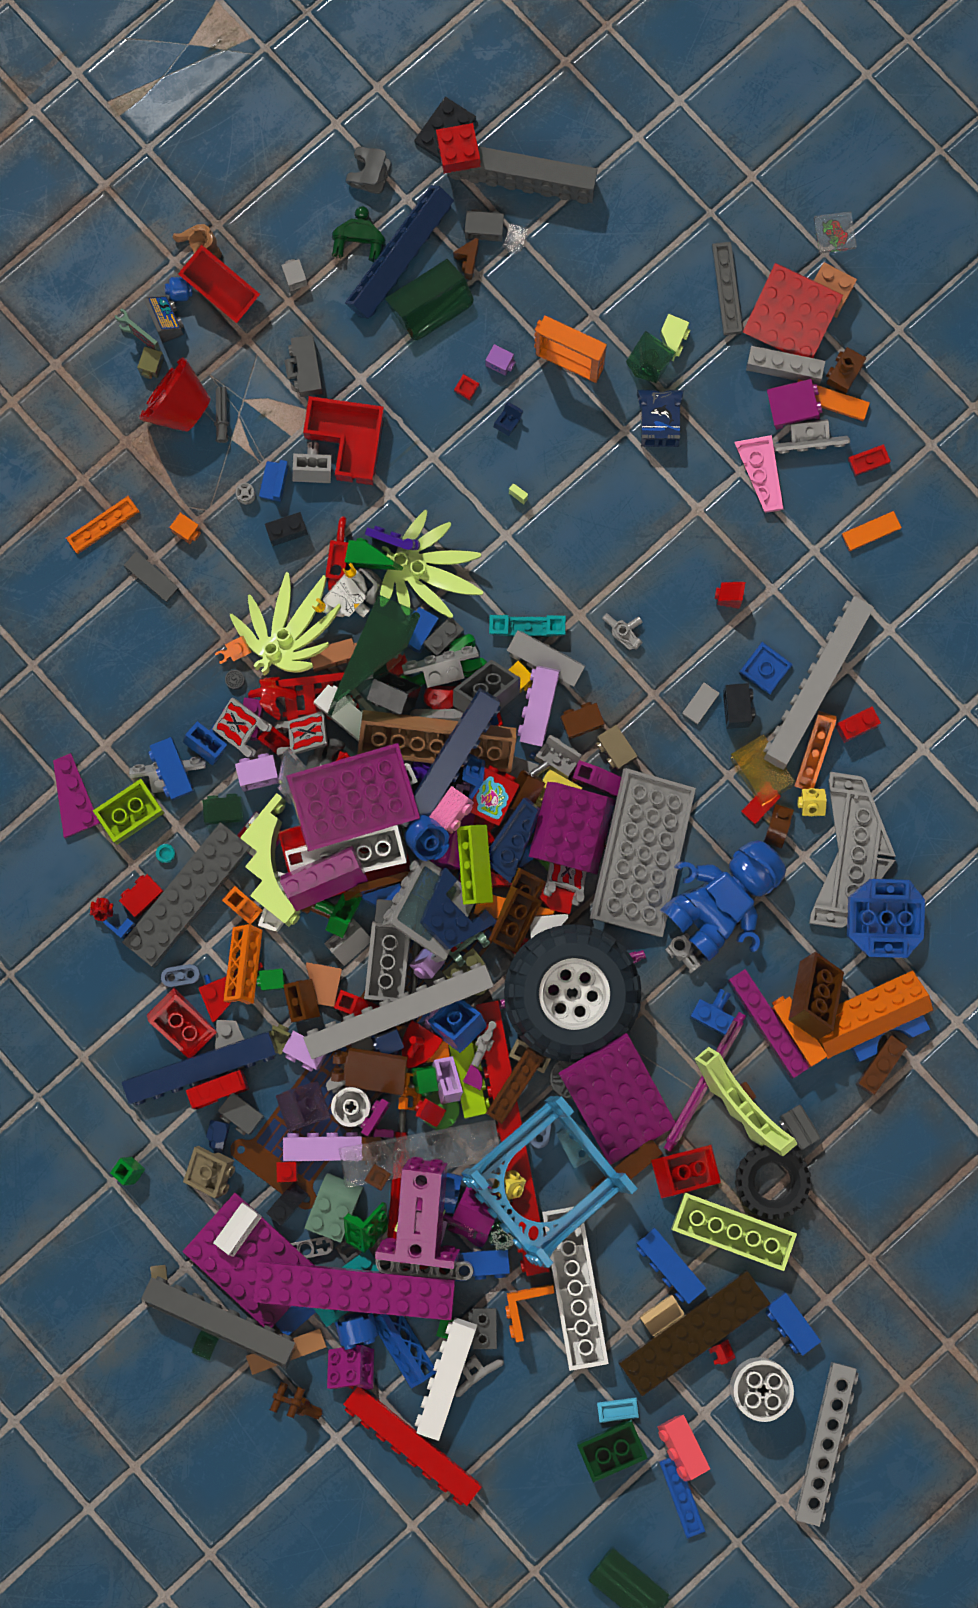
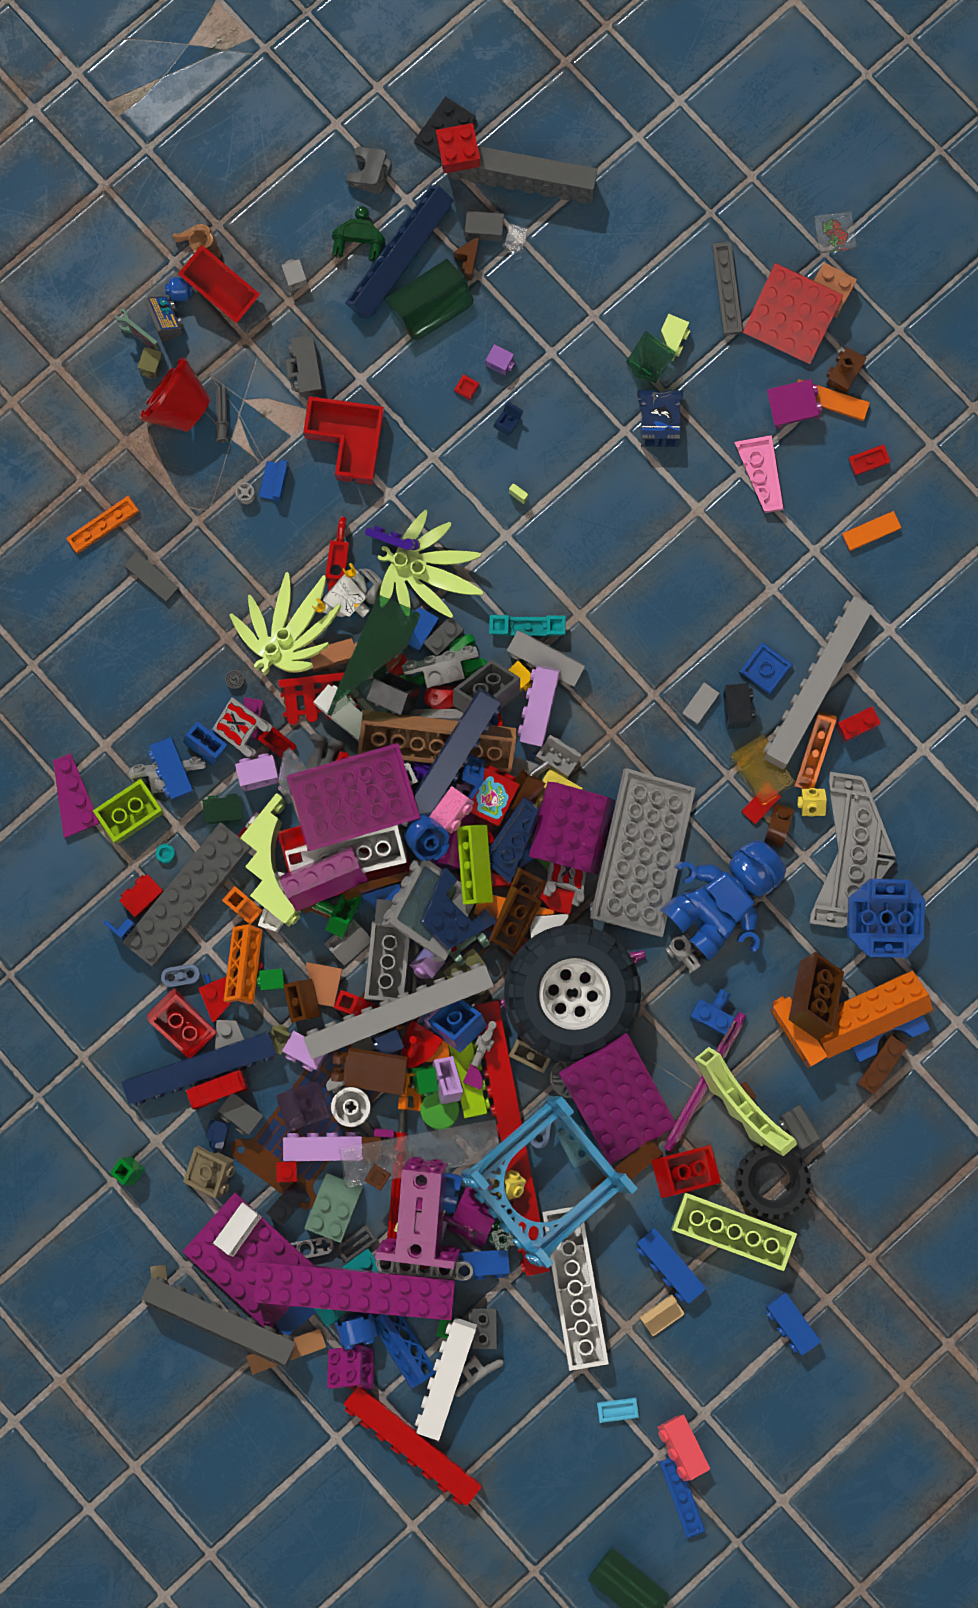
red gear [90,898,114,921] -> none
orange brick [169,512,201,544] -> none
clear green slope [191,1331,219,1360] -> none
orange plate [215,636,252,664] -> none
red animal [248,677,297,720] -> none
black brick [265,512,308,546] -> none
reddish brown axle [269,1382,322,1420] -> none
flag [275,711,328,760] -> none
light grey brick [293,442,331,483] -> none
green bracket [343,1202,388,1253] -> none
green slope [345,538,403,571] -> none
magenta plate [360,1099,391,1137] -> none
red slope [414,1098,447,1128] -> none
reddish brown tile [486,1047,544,1124] -> none
orange bracket [505,1284,555,1342] -> none
orange window [534,316,607,383] -> none
reddish brown brick [560,702,605,740] -> none
magenta slope [572,760,622,797] -> none
dark green brick [577,1419,648,1483] -> none
dark tan brick [596,725,637,771] -> none
light grey piece [602,613,643,650] -> none
dark brown brick [618,1270,771,1396] -> none
red tile [709,1339,736,1365] -> none
red slope [714,582,746,609] -> none
magenta brick [728,969,810,1079] -> none
white brick [730,1357,794,1422] -> none
light grey brick [746,346,825,385] -> none
light grey bracket [773,419,850,453] -> none
light grey brick [794,1362,859,1527] -> none

